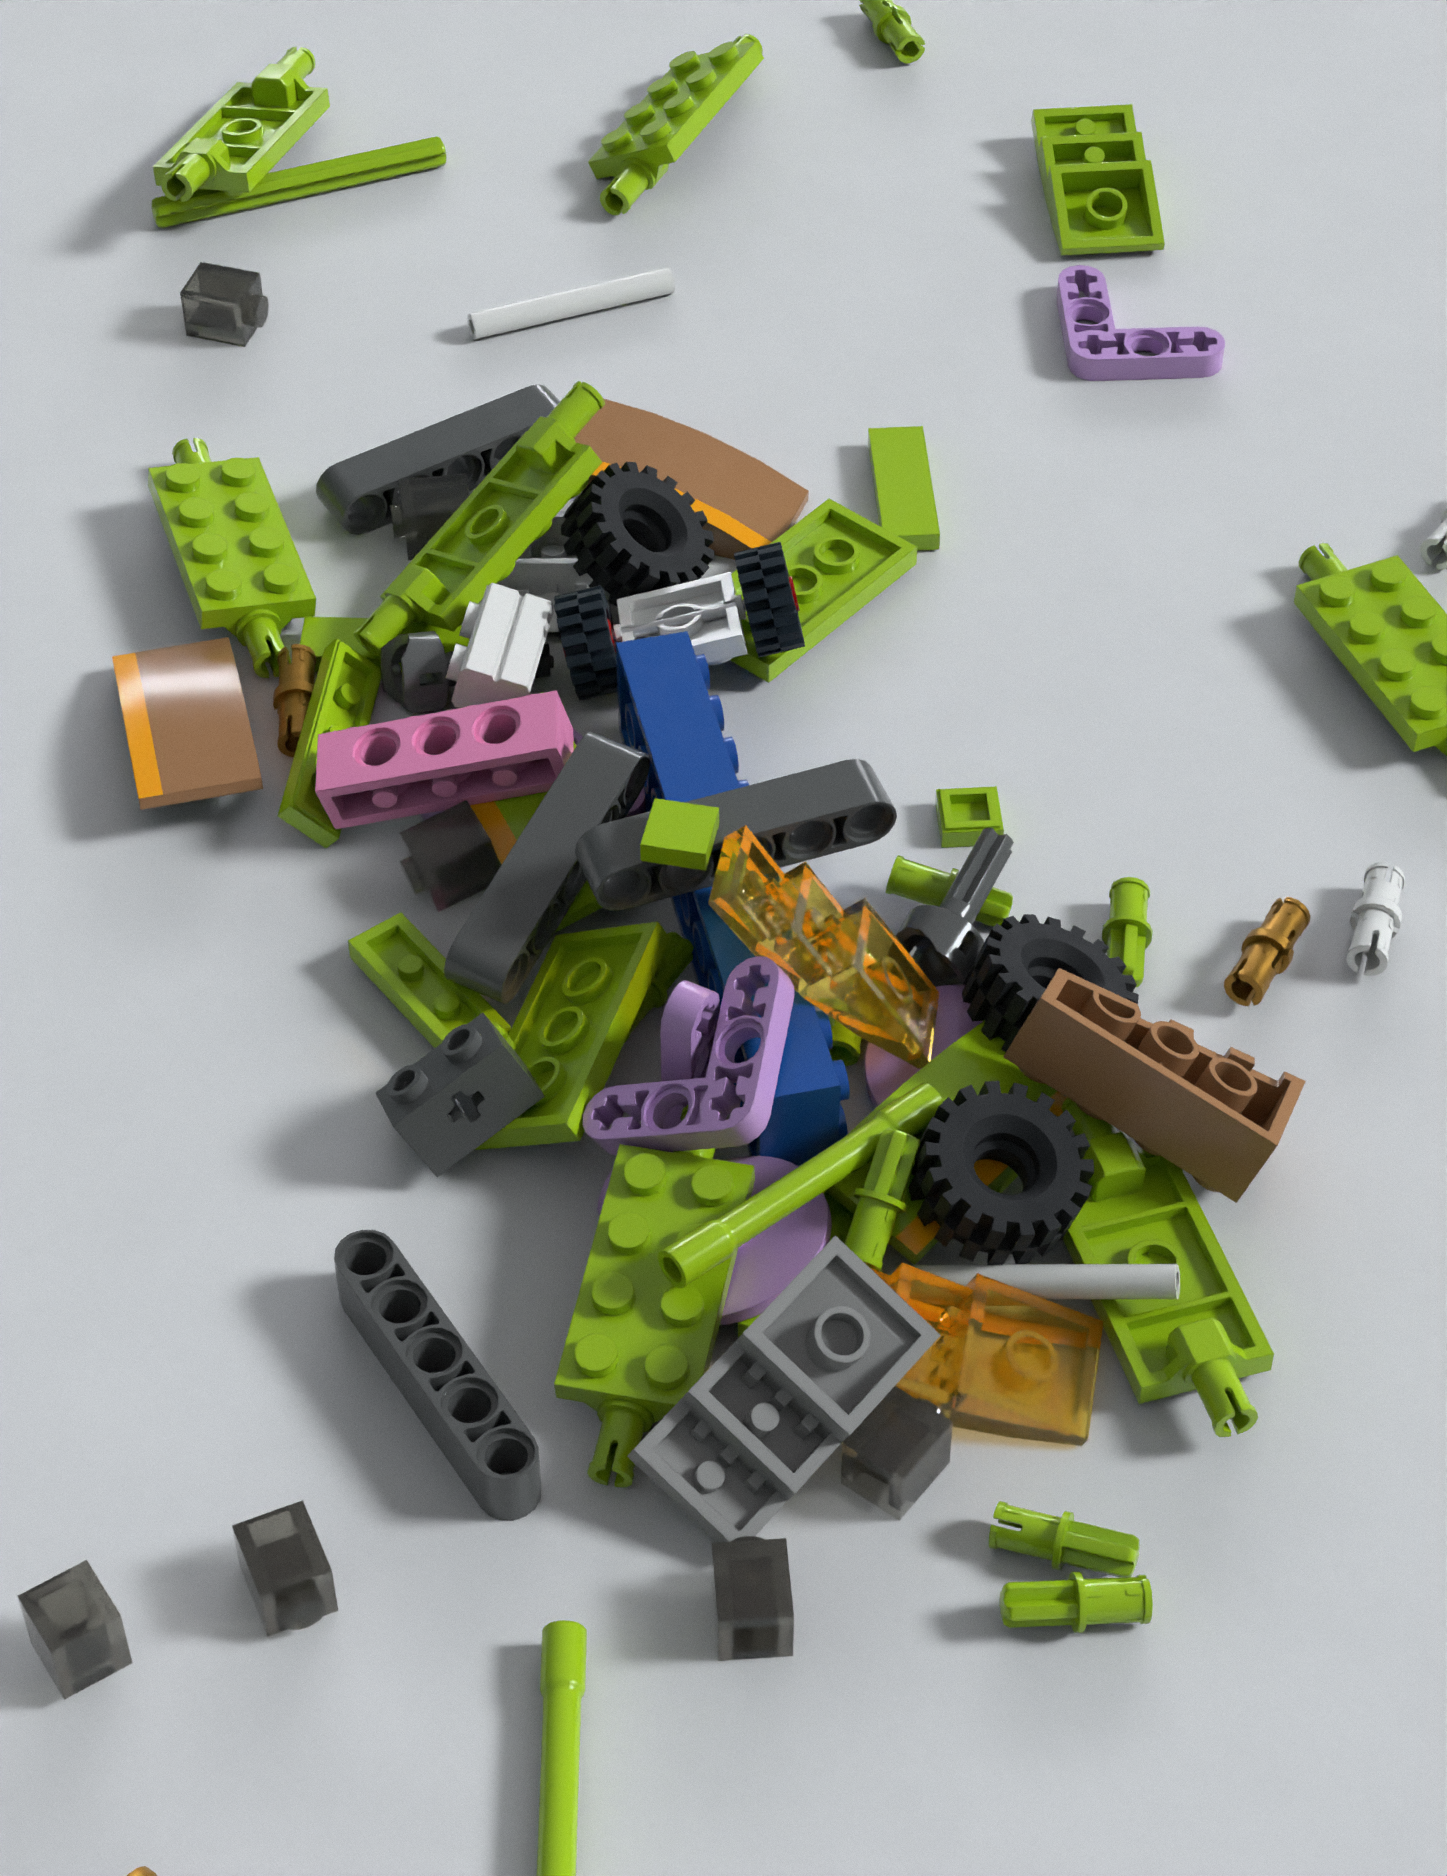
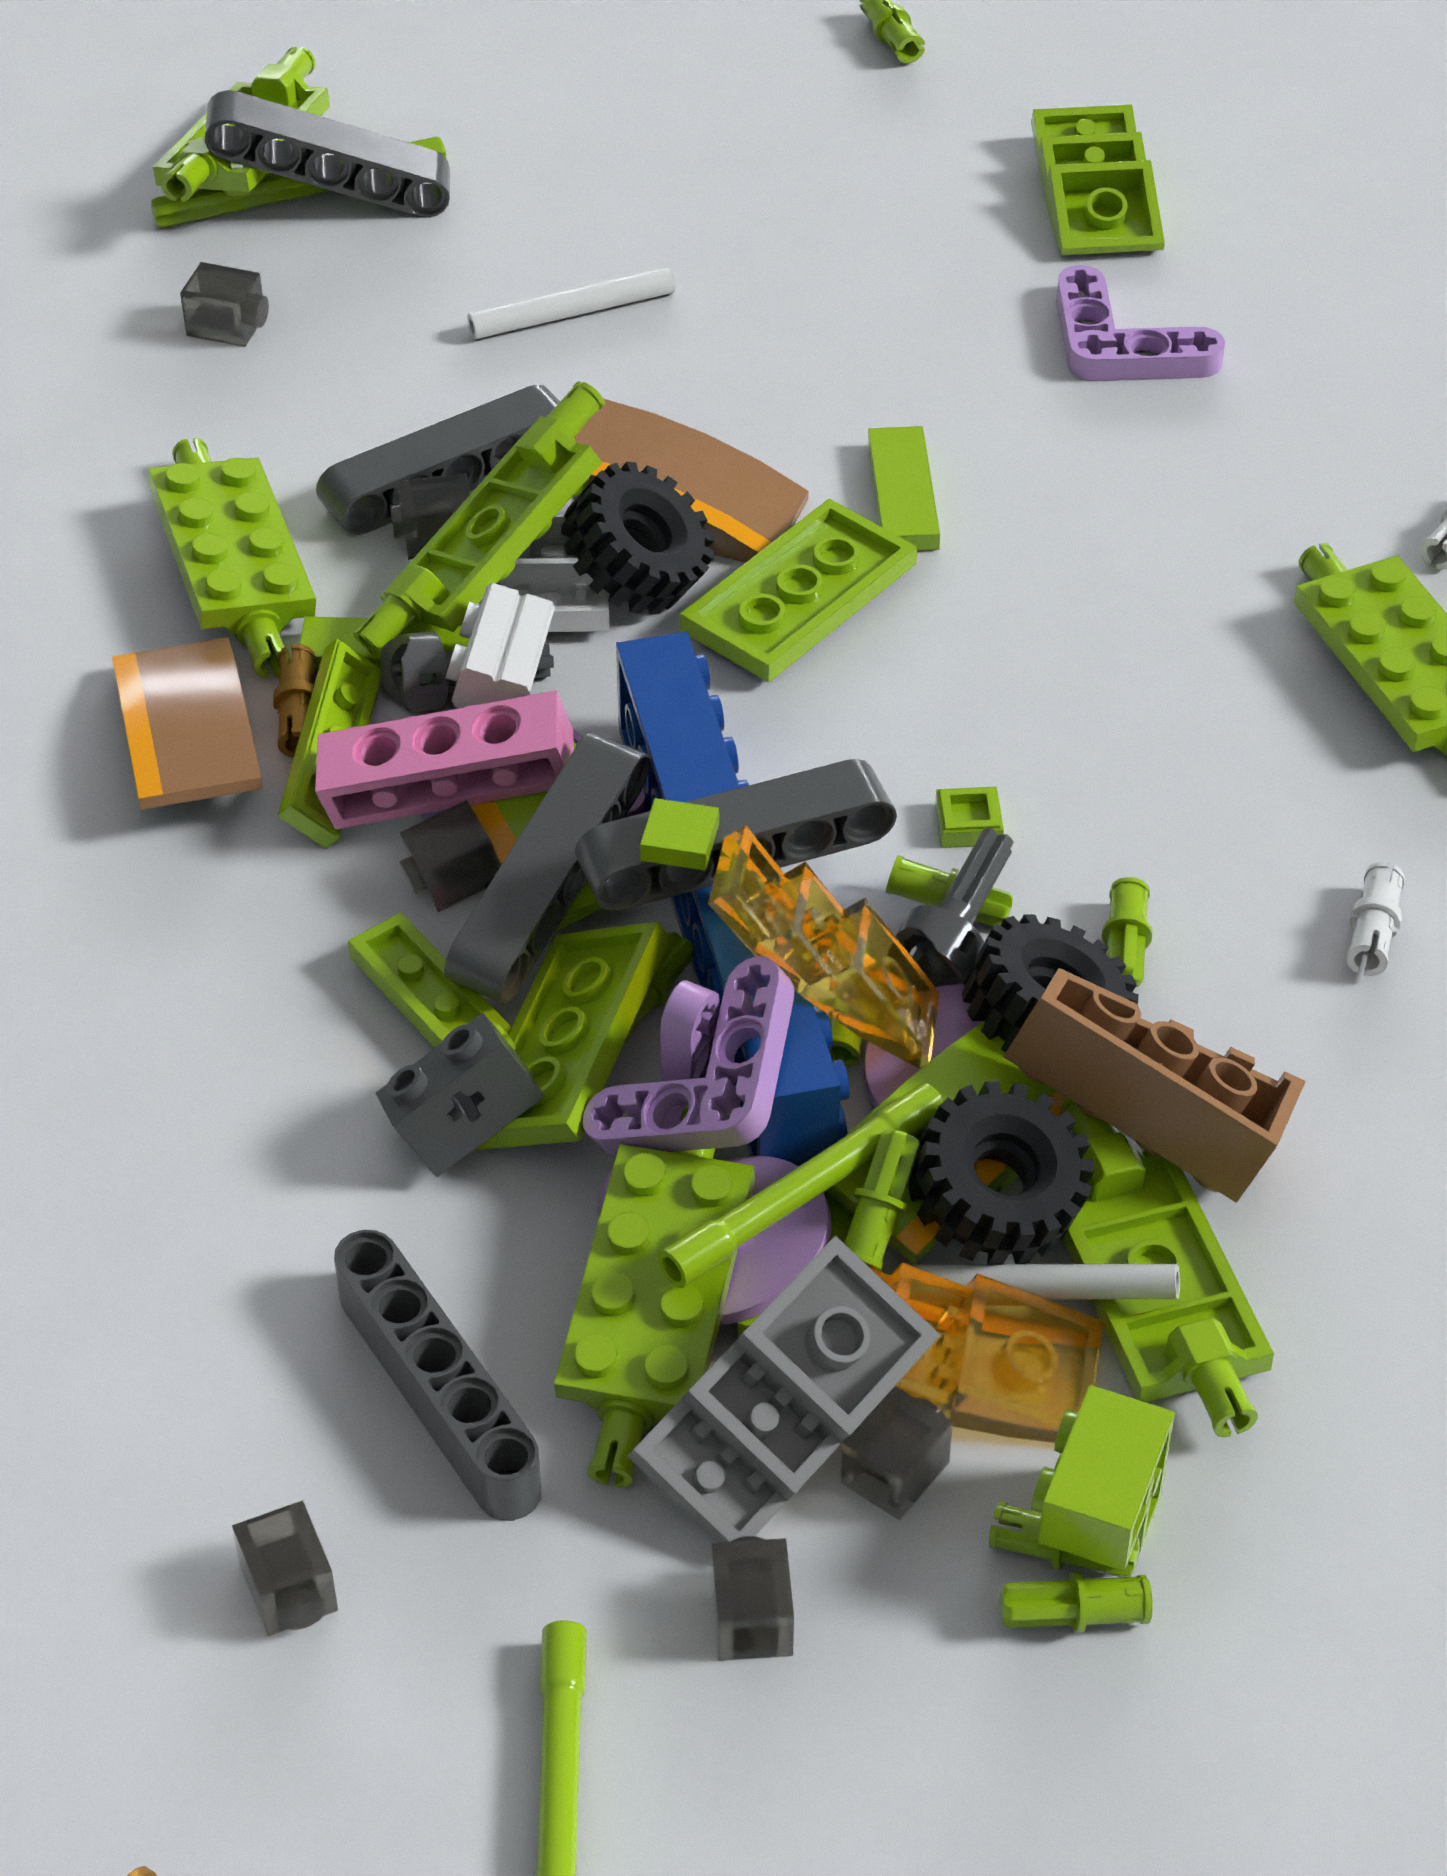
clear smoke brick [18,1560,133,1700] -> none
plate [554,542,805,701] -> none
lime plate [588,34,764,215] -> none
pearl gold pin [1224,897,1311,1006] -> none
none -> dark grey beam [205,90,450,217]
none -> lime brick [1031,1384,1175,1572]

